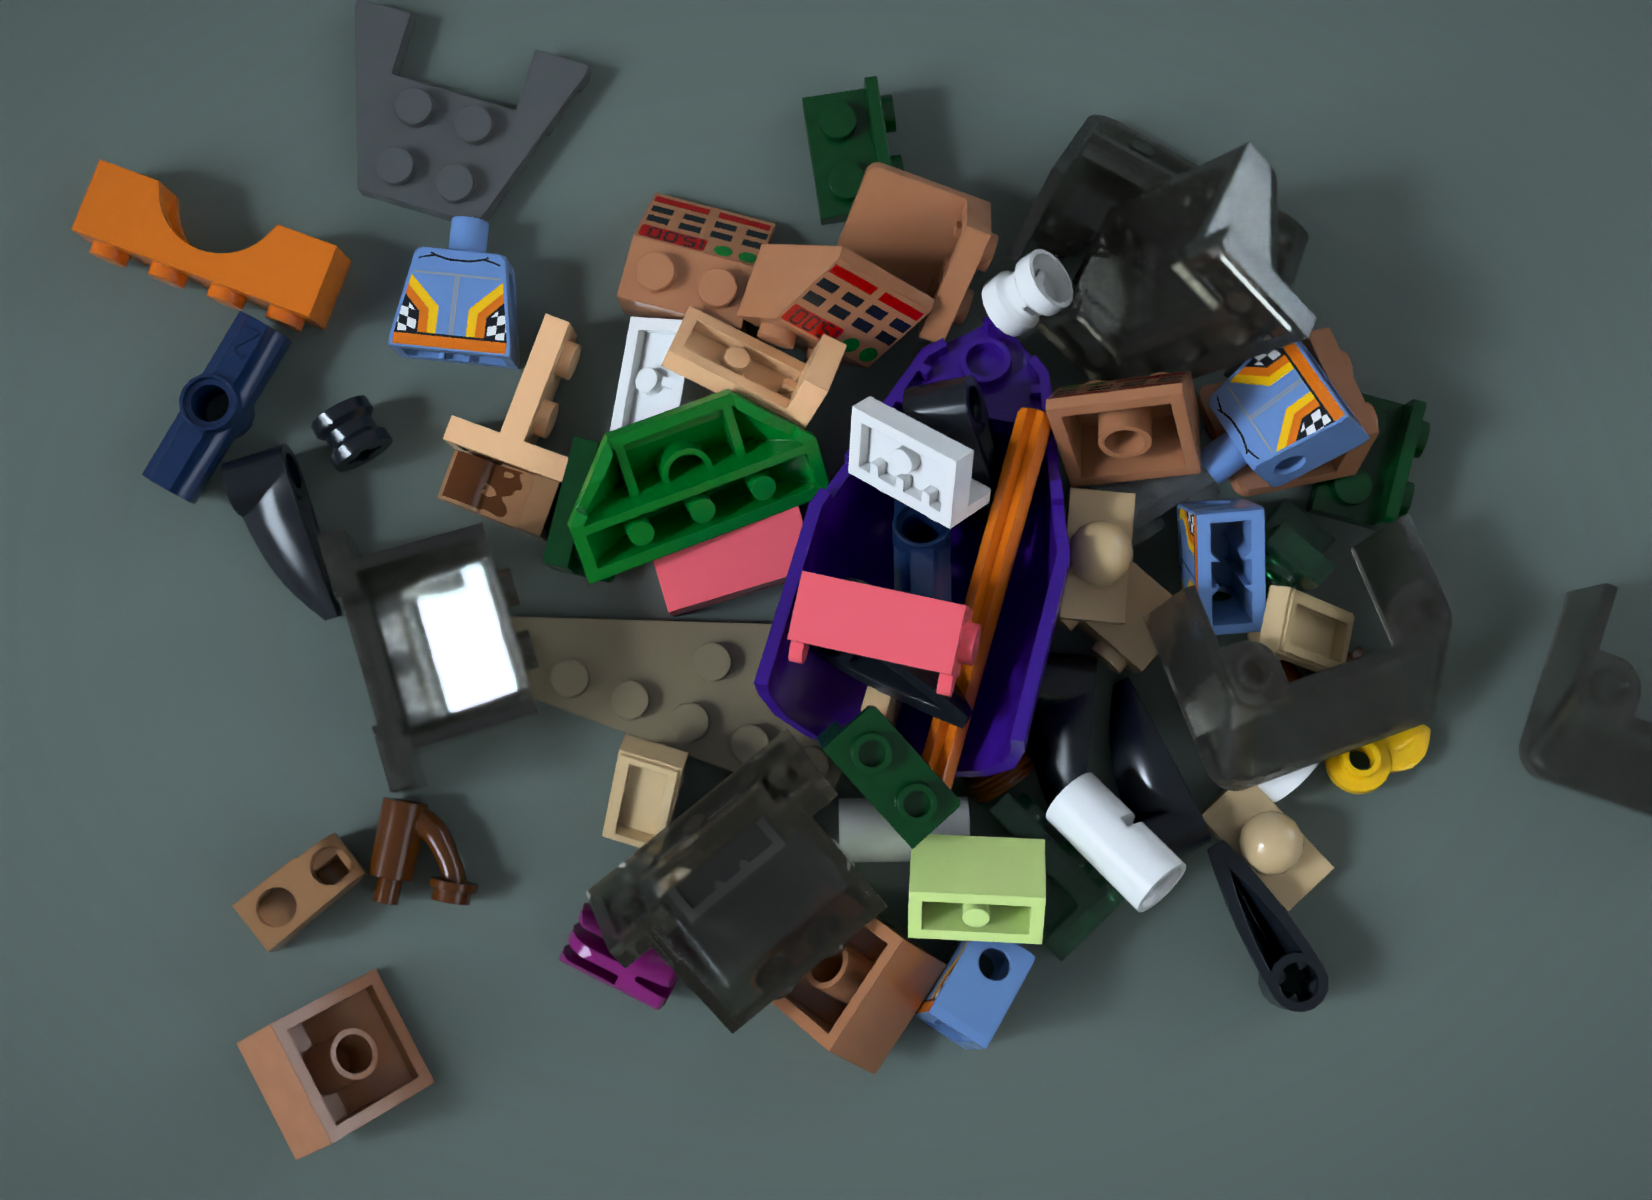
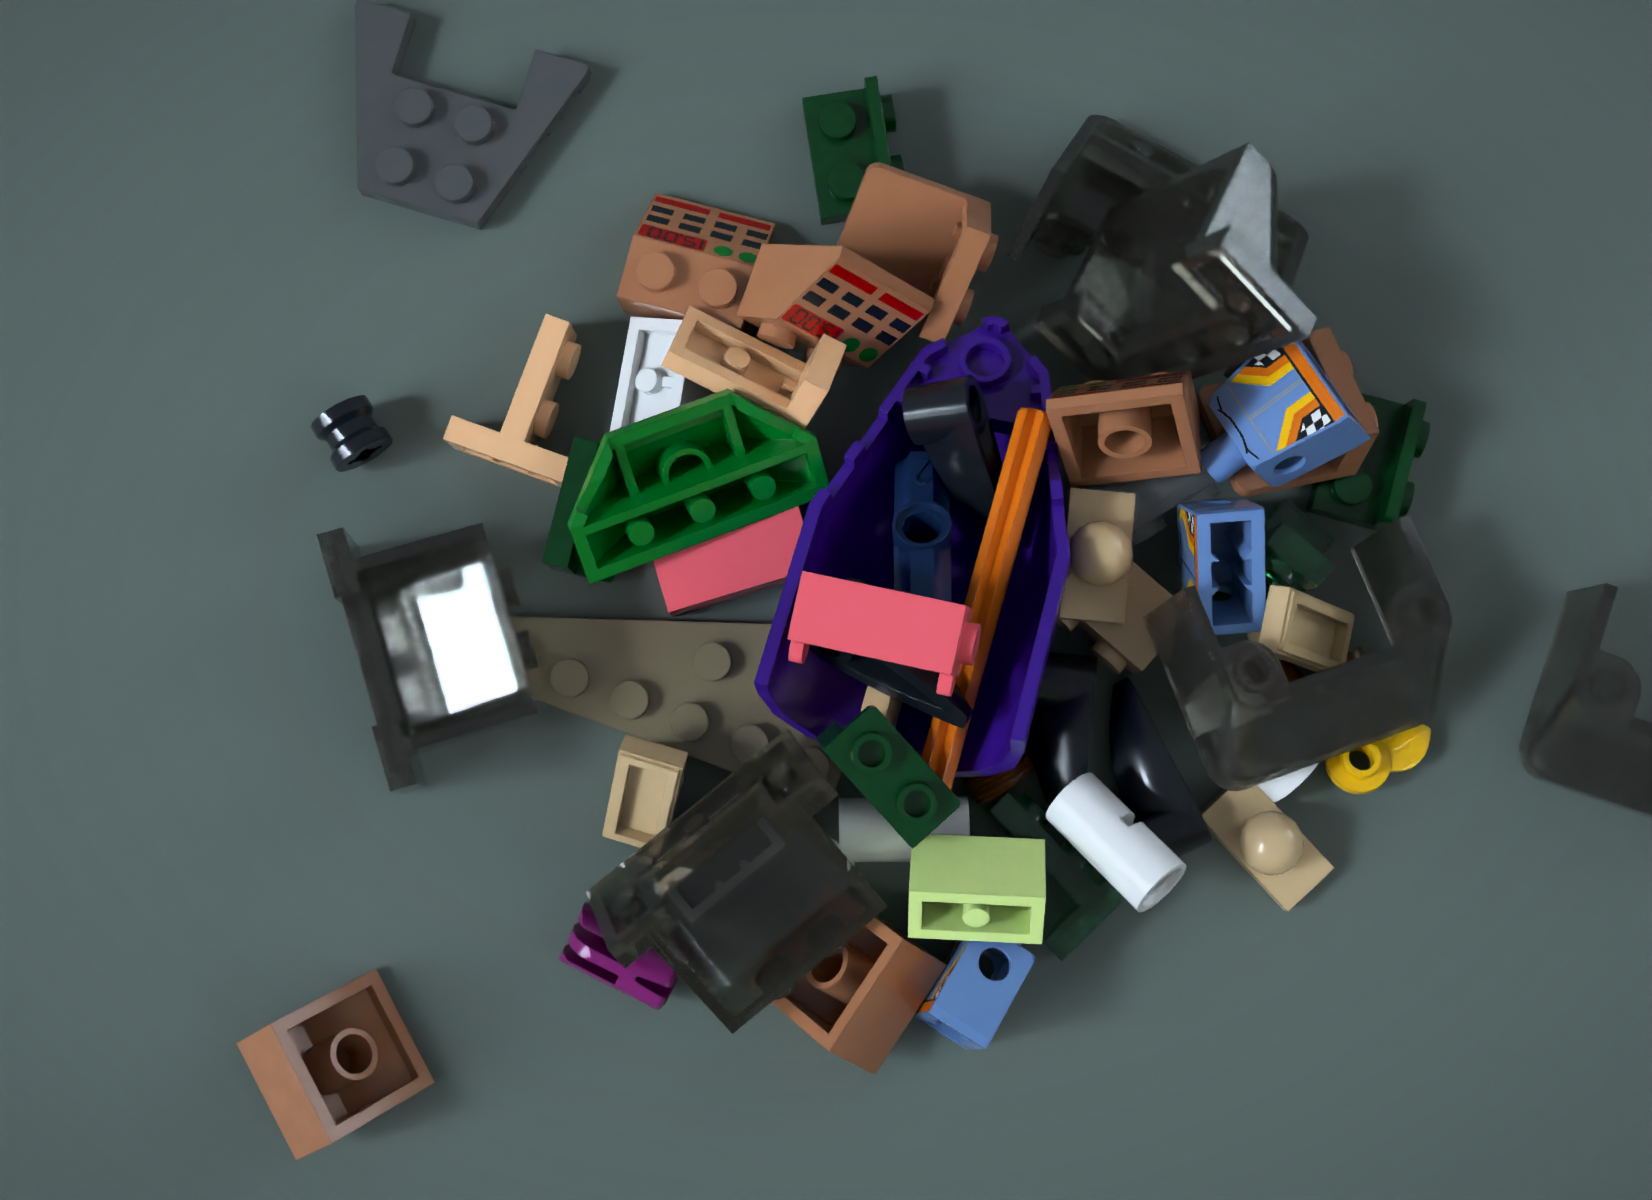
orange arch [71,159,352,332] -> none
dark blue piece [142,311,292,504] -> none
black piece [221,444,343,621] -> none
medium nougat leg [232,833,367,952] -> none
reddish brown plant [368,797,479,905] -> none
medium blue torso [388,216,520,369] -> none
leg [437,450,562,542] -> none
white bracket [848,396,991,529] -> none
white wheel [982,249,1074,337] -> none
black piece [1207,840,1329,1012] -> none

